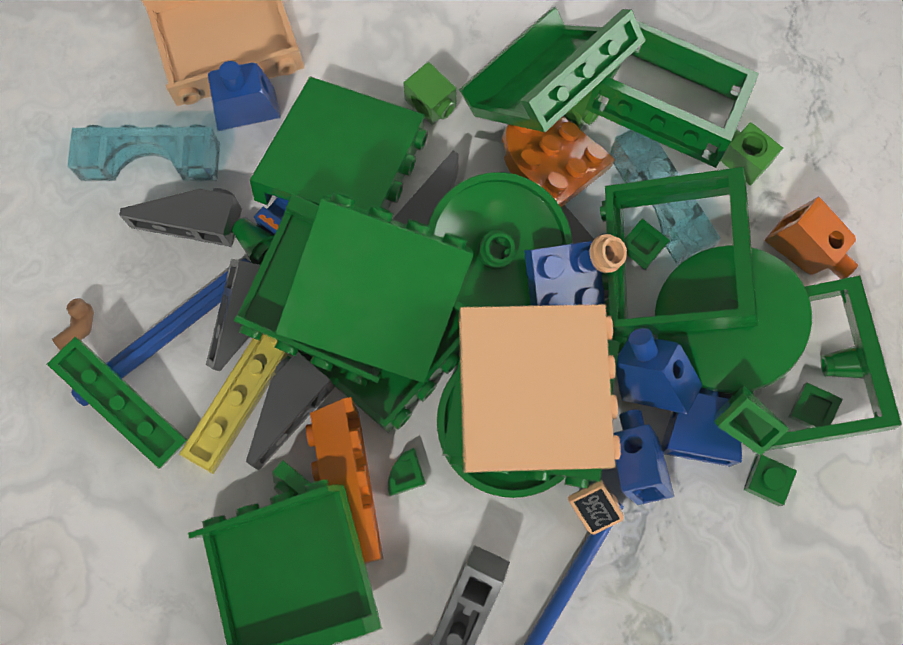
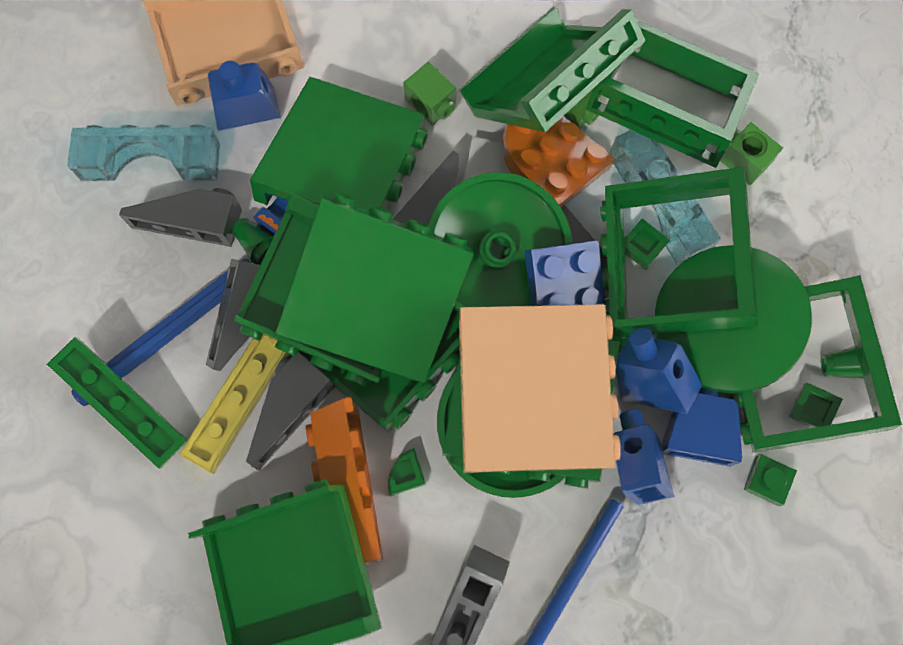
medium nougat arm [52,298,94,350] -> none
green plate [272,460,310,496] -> none
slope [568,480,624,535] -> none
light nougat plate [590,234,627,273] -> none
green slope [714,386,789,456] -> none
orange torso [764,197,858,279] -> none

